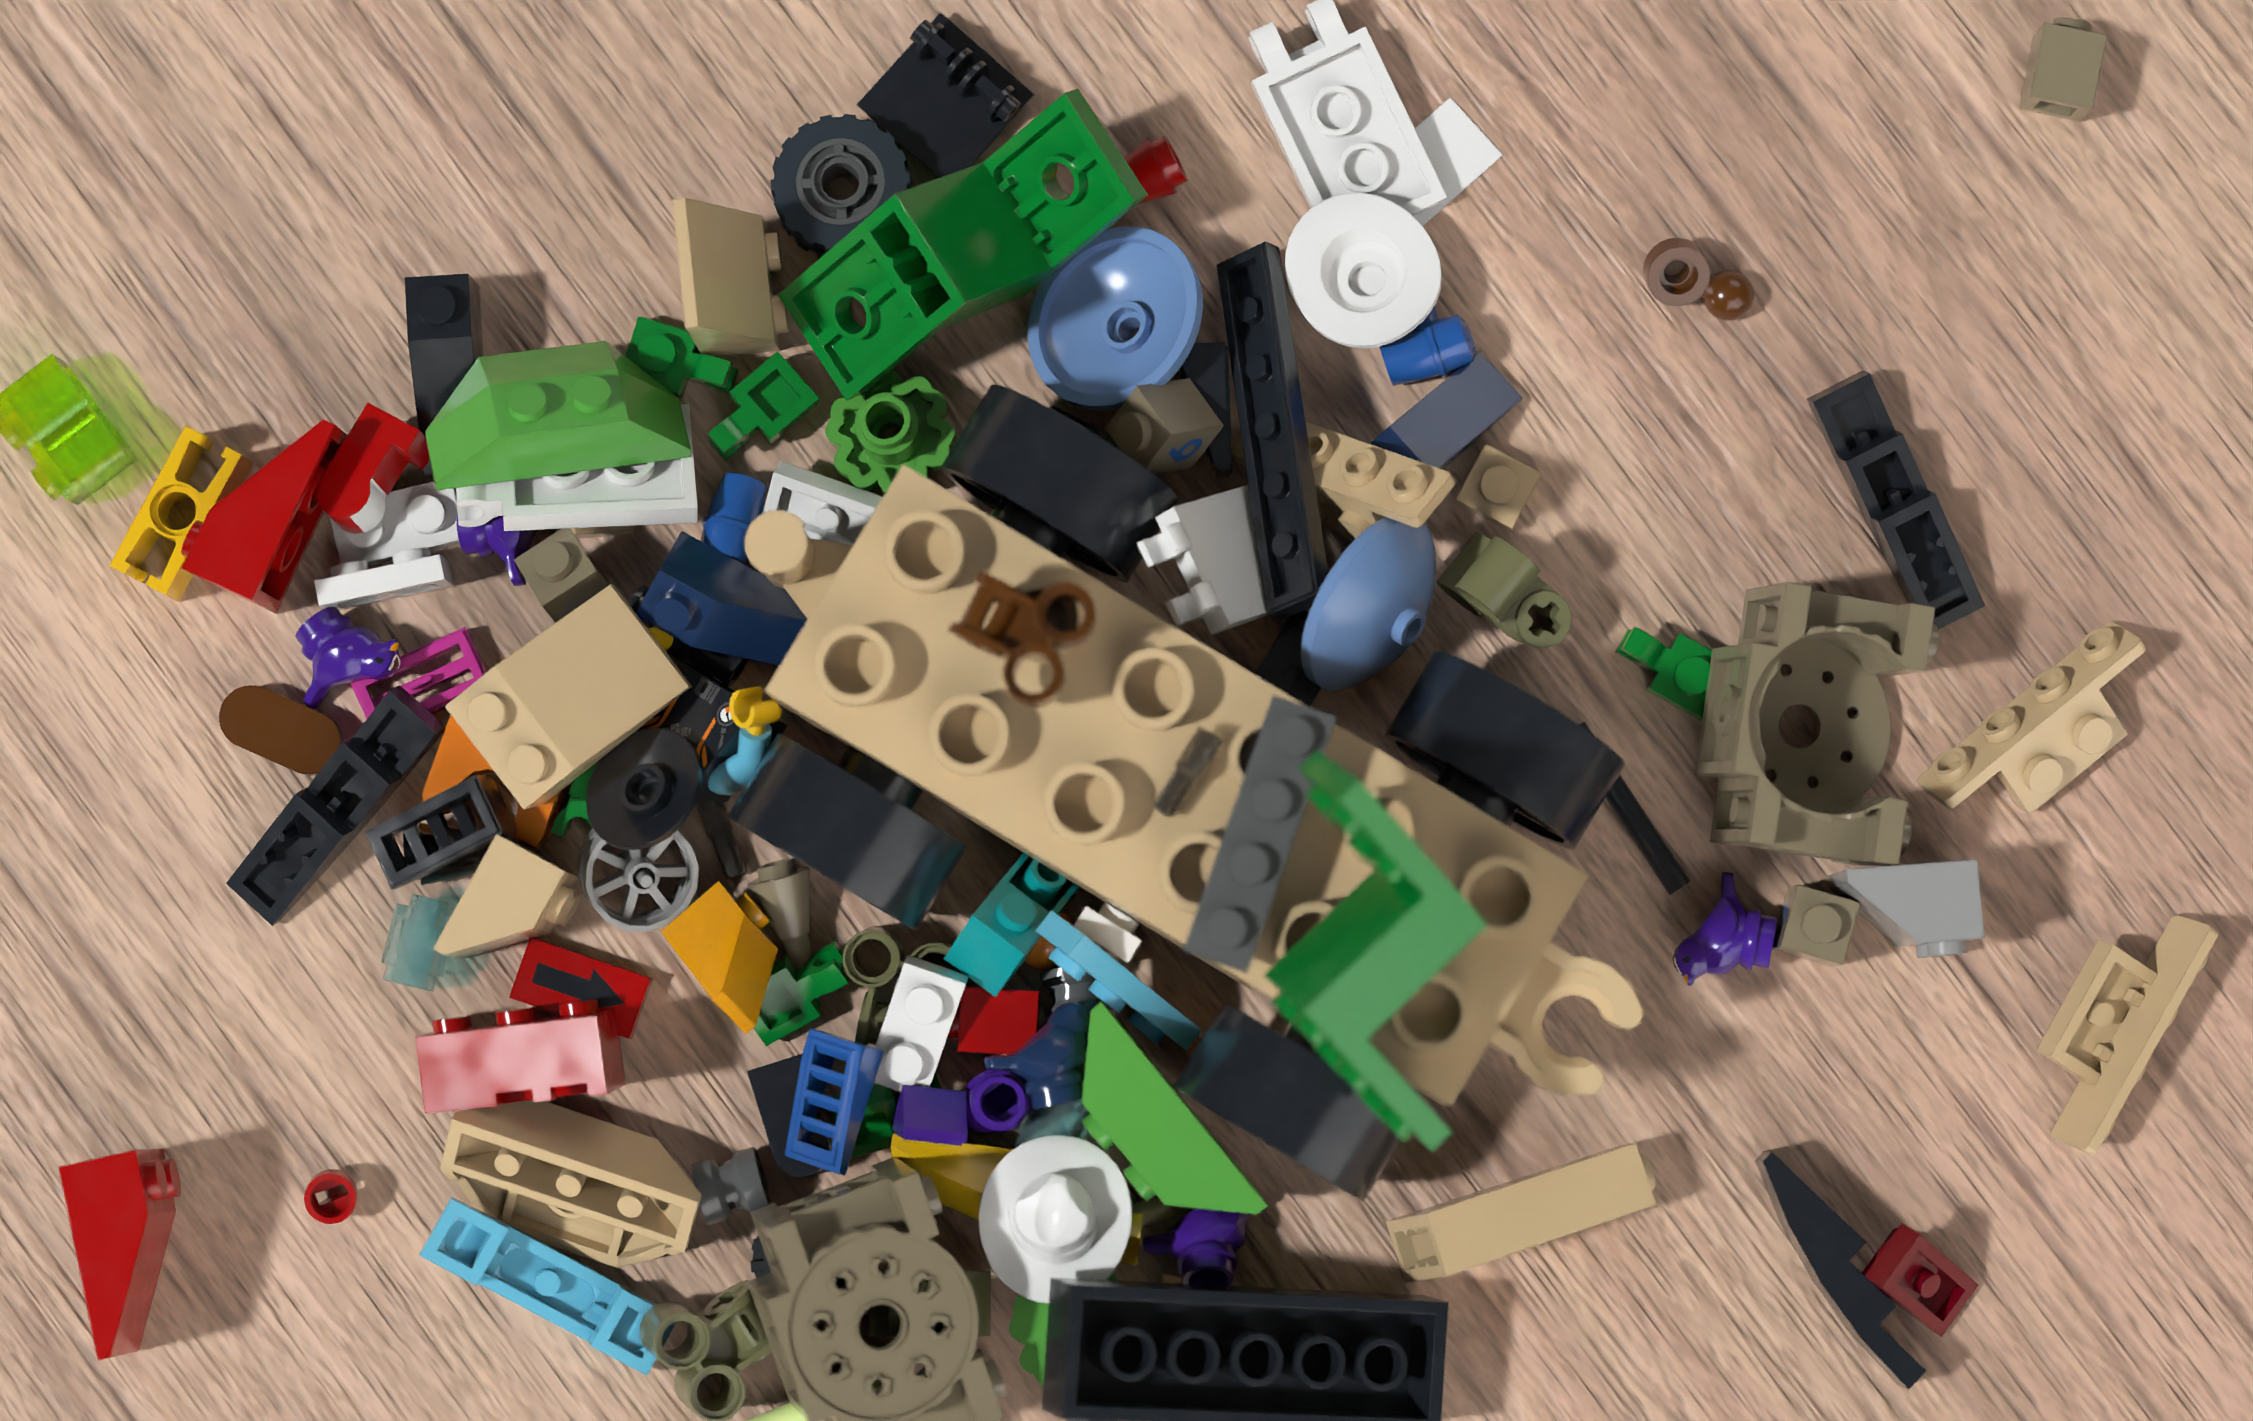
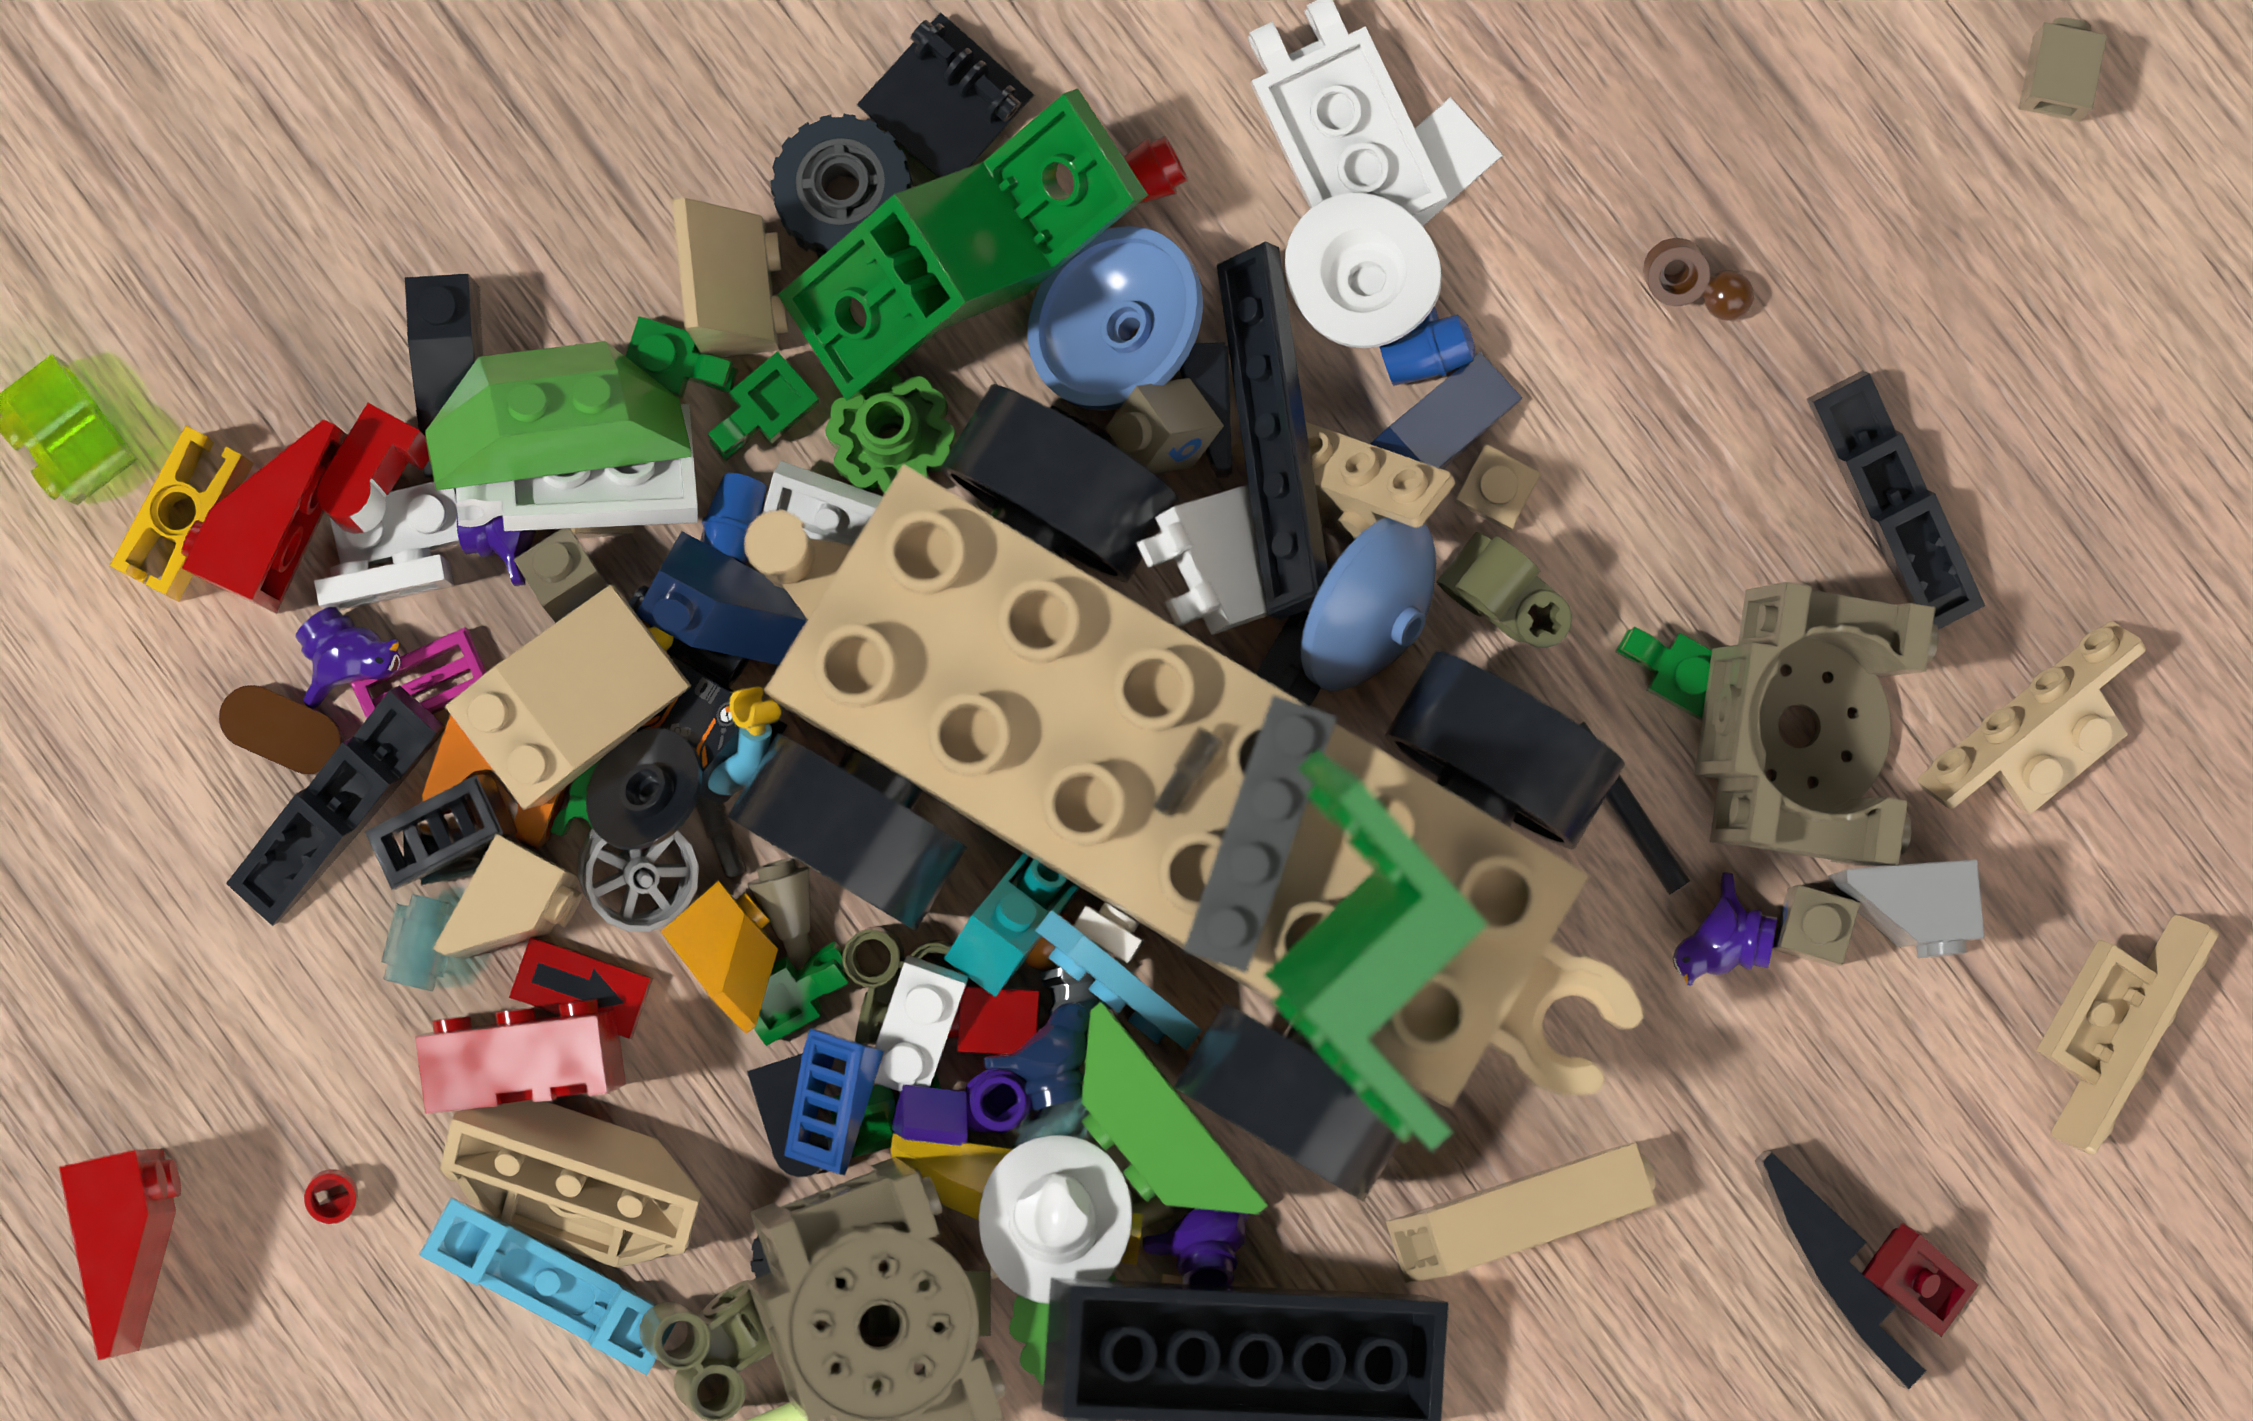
dark grey wheel [692,1147,771,1225] -> none
reddish brown piece [948,571,1096,709] -> none

